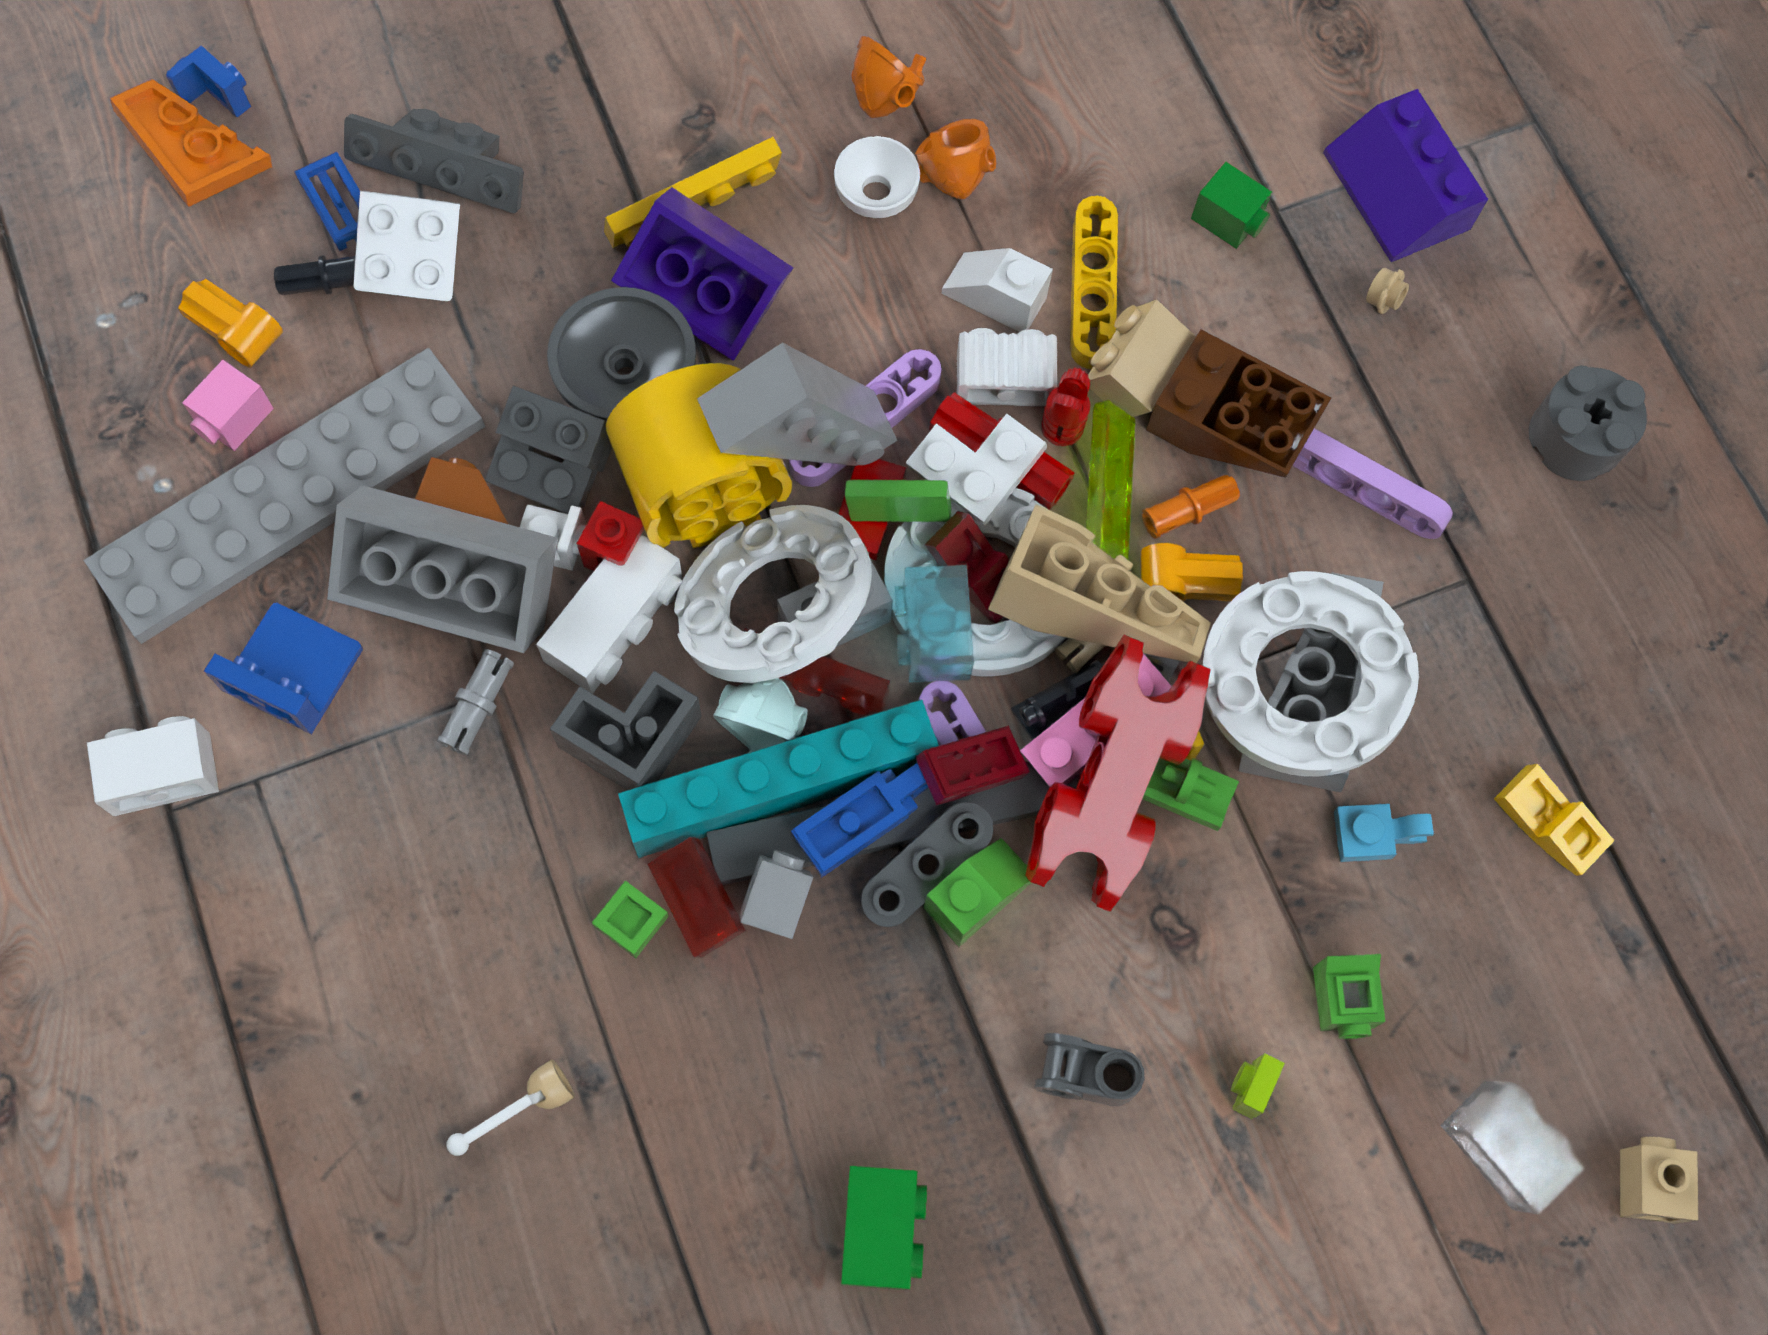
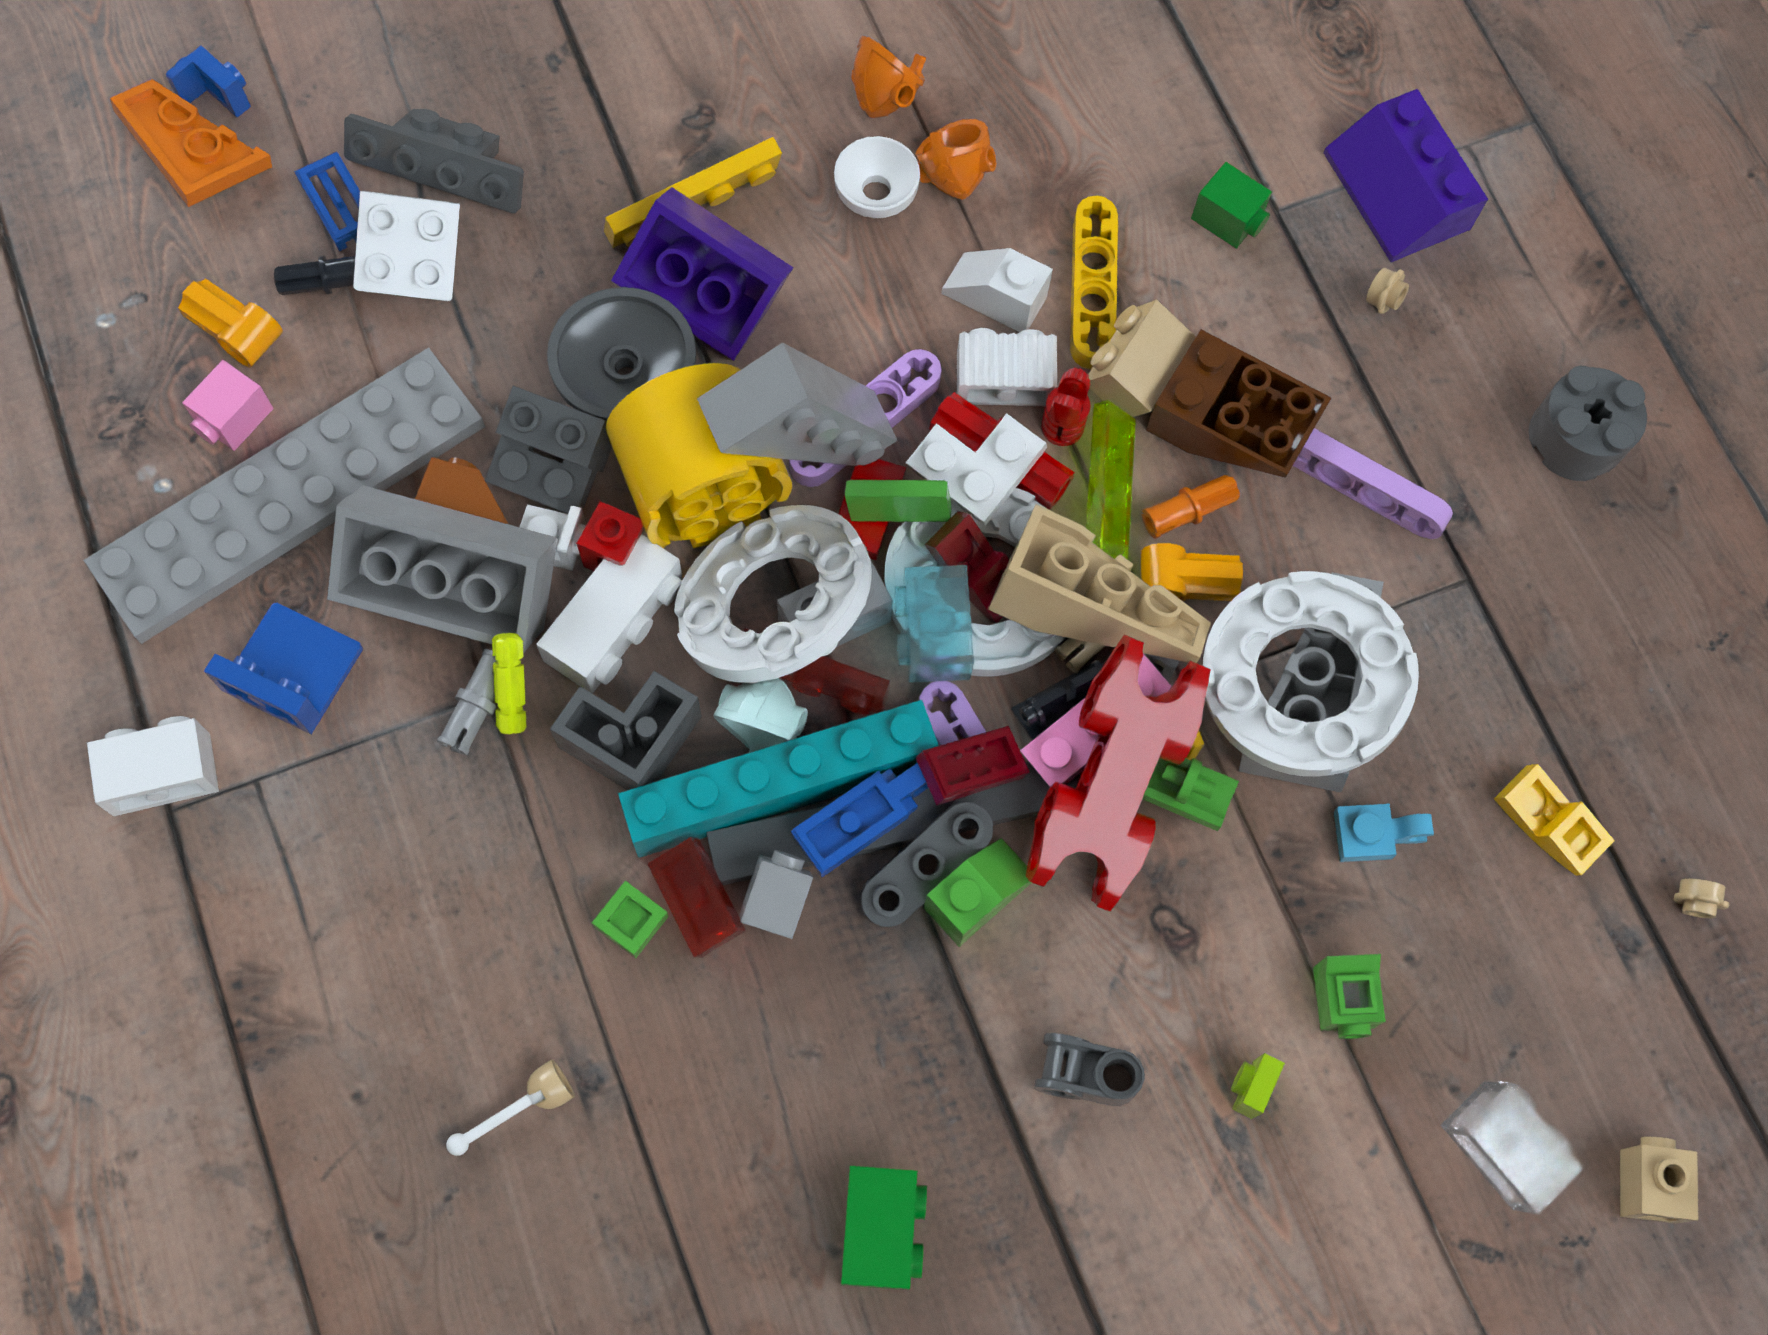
none -> neon yellow axle [492,633,527,734]
none -> tan plate [1674,879,1729,919]

